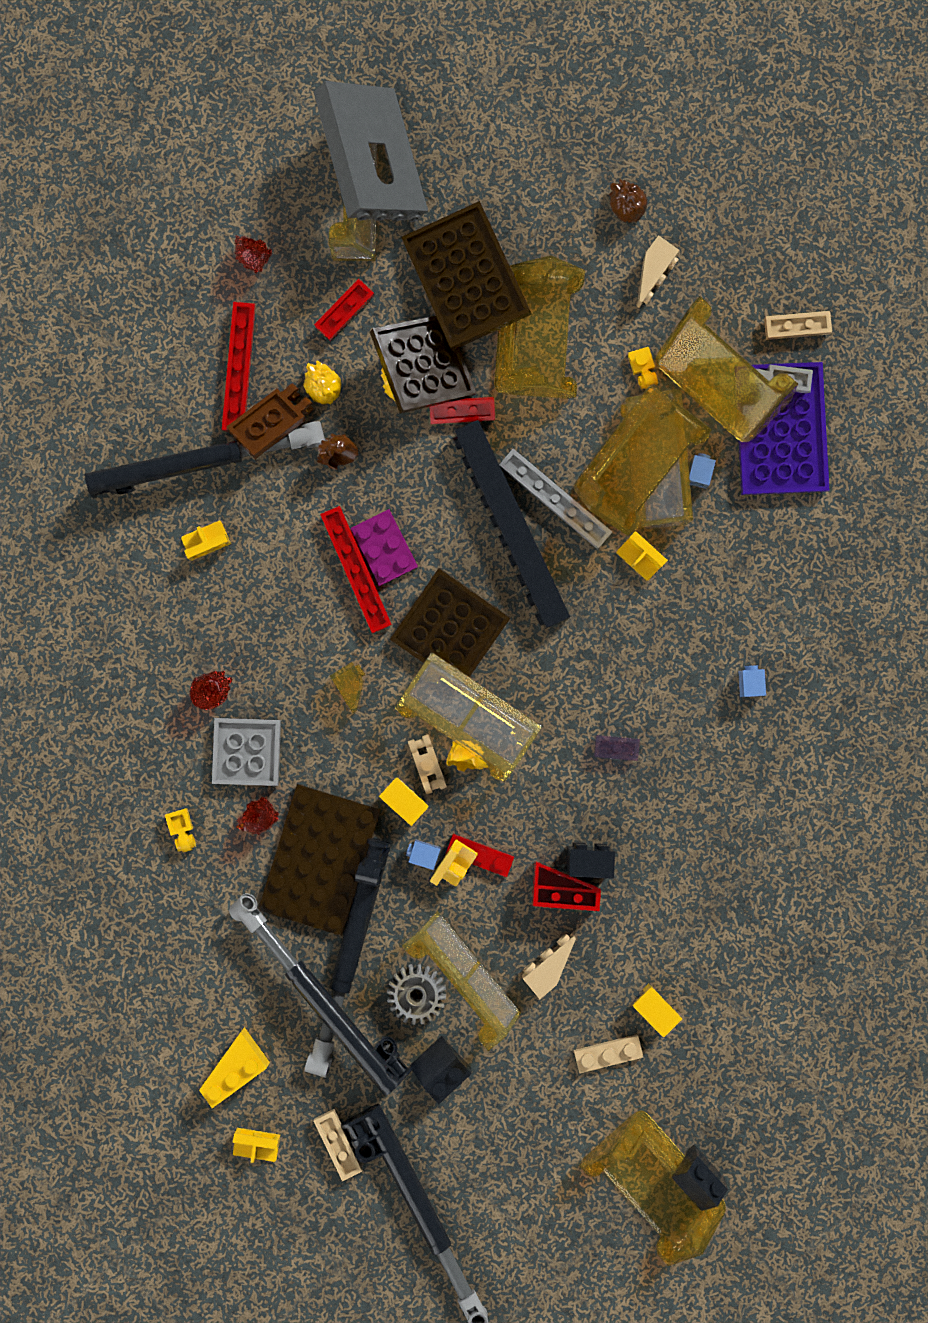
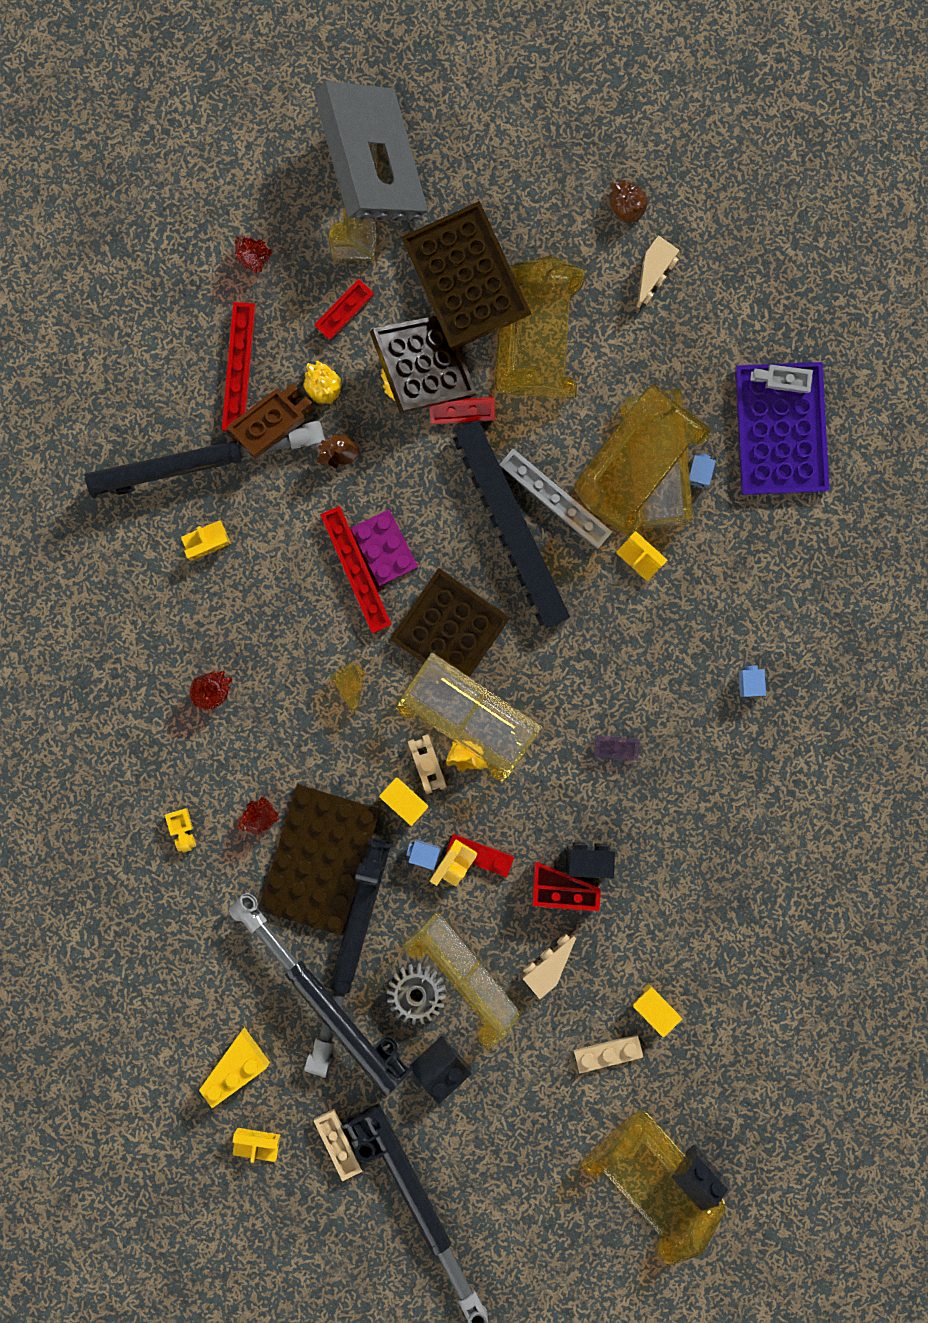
light grey plate [212,718,281,786] -> none
yellow plate [627,347,658,390] -> none
clear yellow windscreen [656,296,798,442] -> none
tan plate [764,311,832,340] -> none

